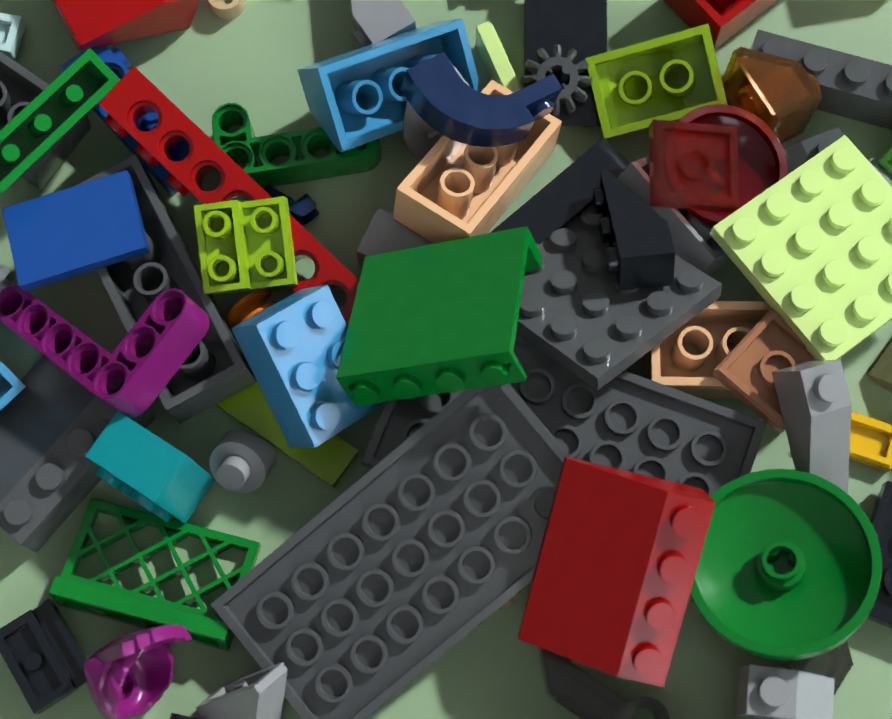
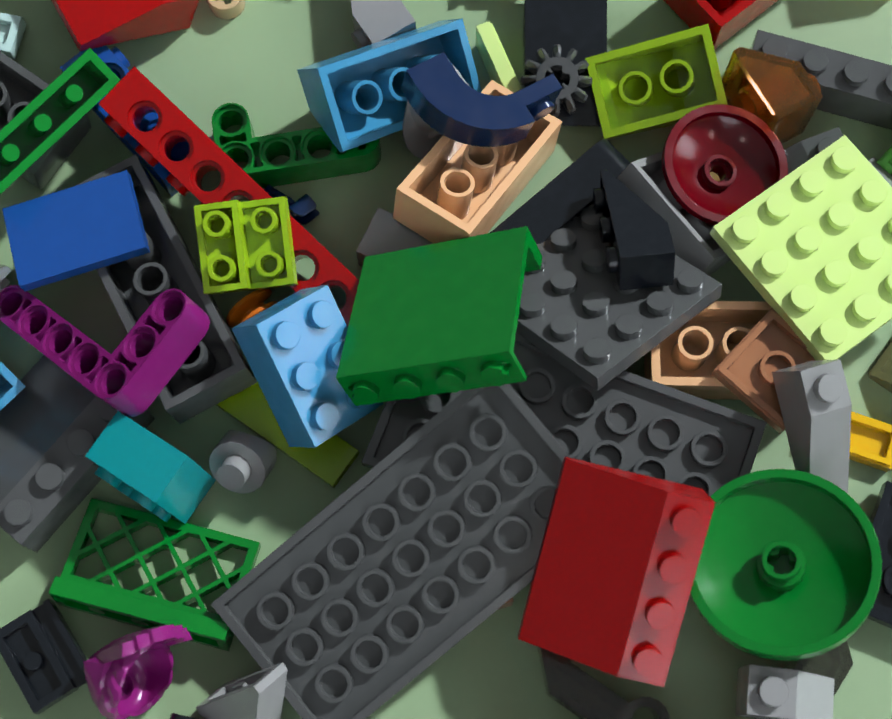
clear red tile [649,119,739,213] -> none

